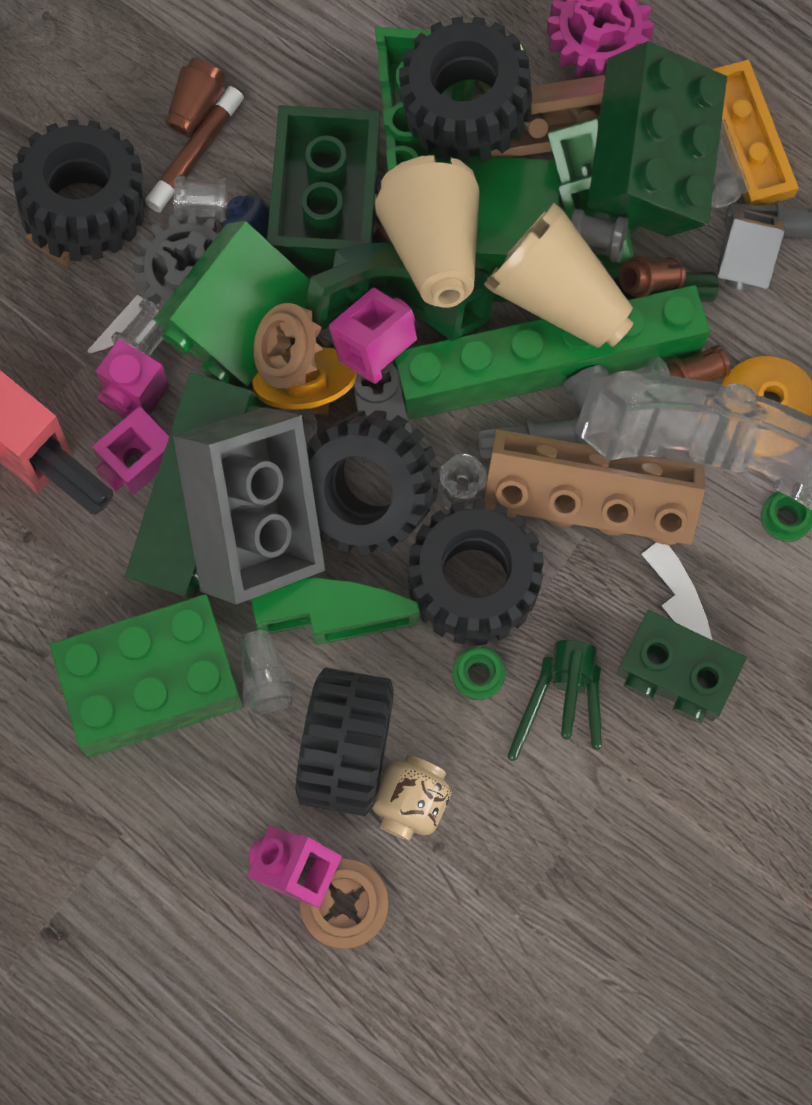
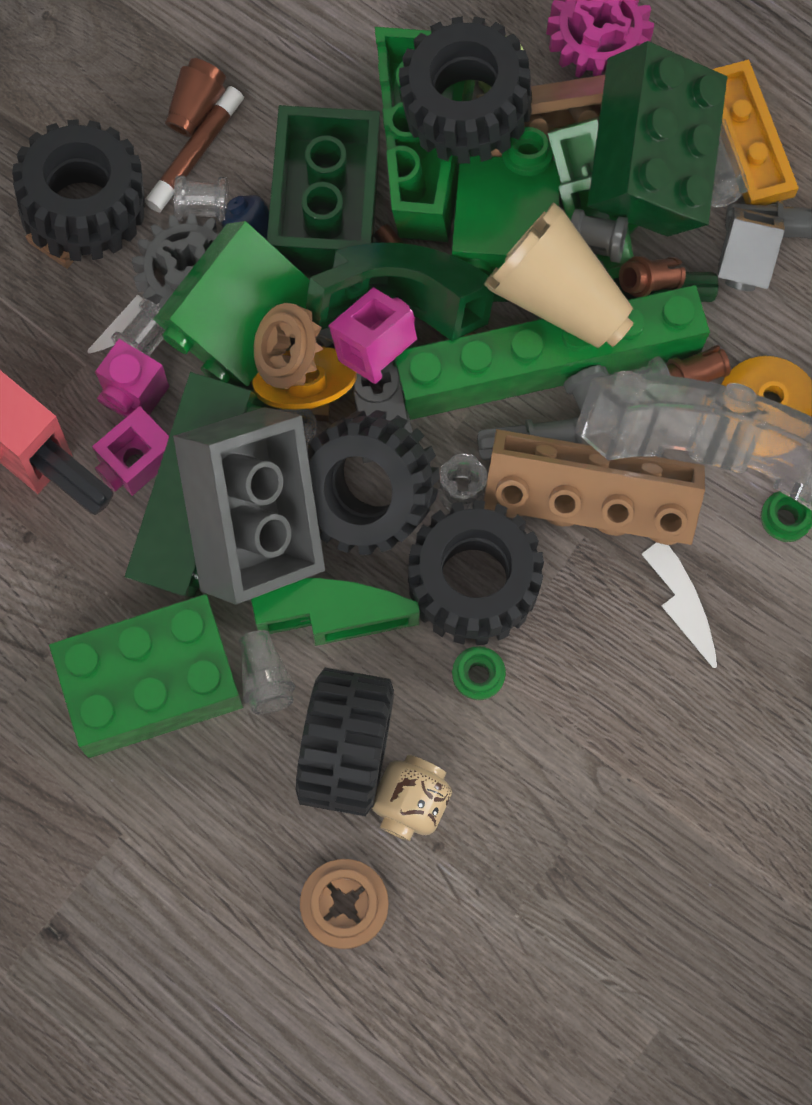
dark pink brick [247,826,342,908] -> none
tan cone [374,155,480,308] -> none
dark green plant [508,640,602,761] -> none
dark green brick [616,609,747,724] -> none
none -> green plate [502,127,553,176]

